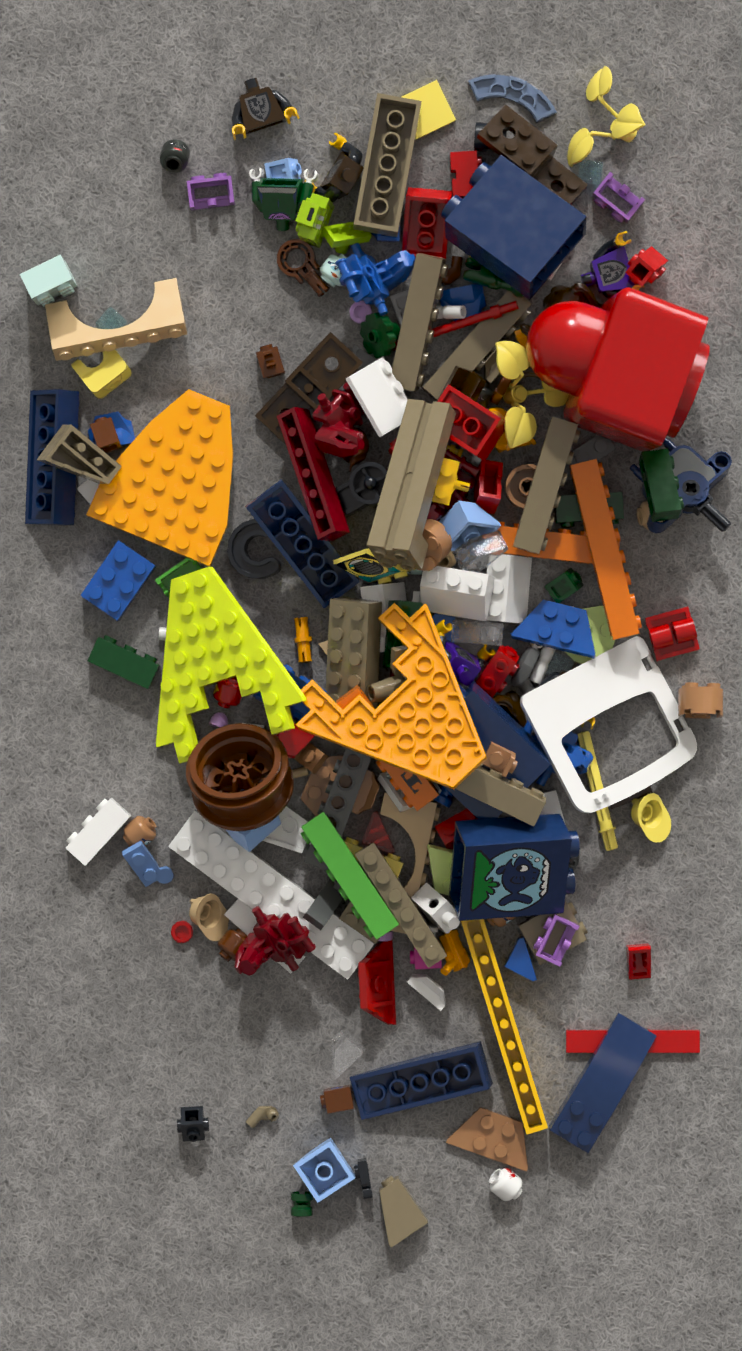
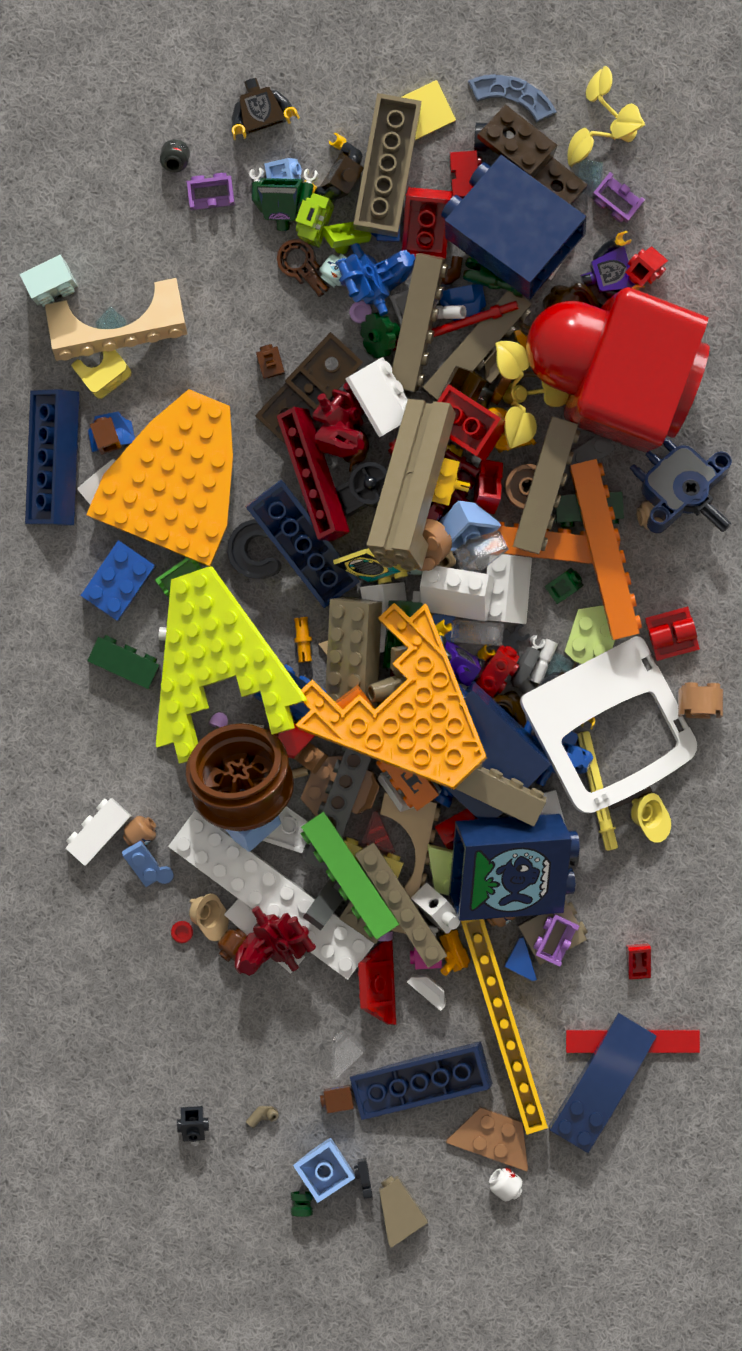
dark tan wedge [37,424,122,484] -> none
red head [213,676,242,709] -> none
medium nougat bracket [482,742,518,778] -> none
blue wing [511,600,596,659] -> none
dark green brick [638,448,684,522] -> none

